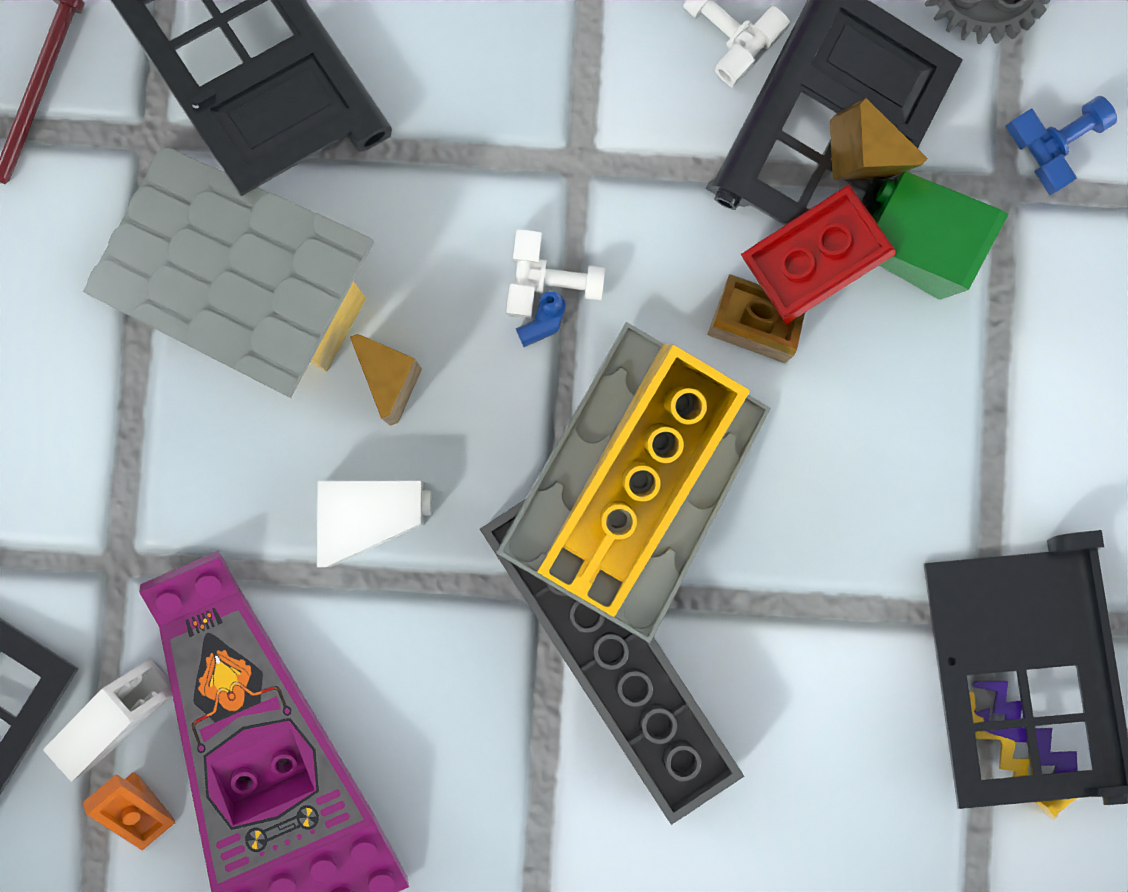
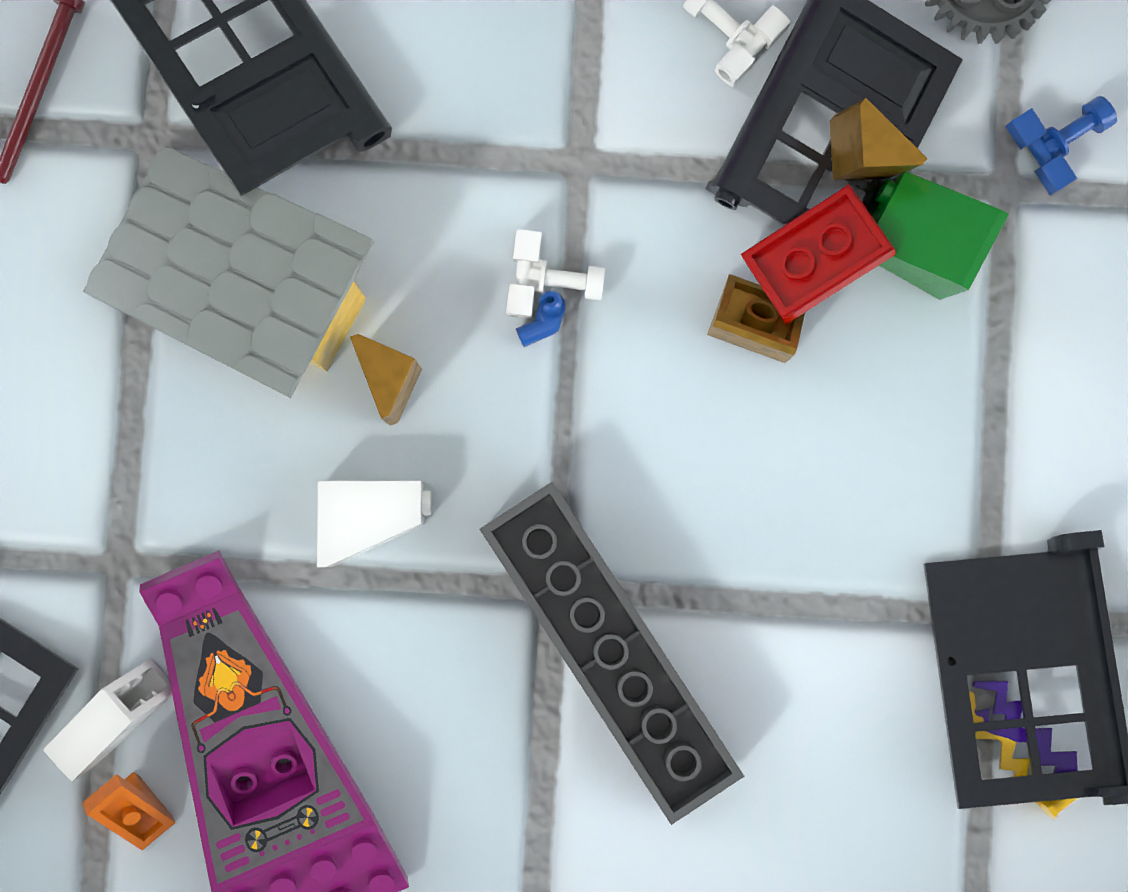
piece [496,322,771,643] -> none

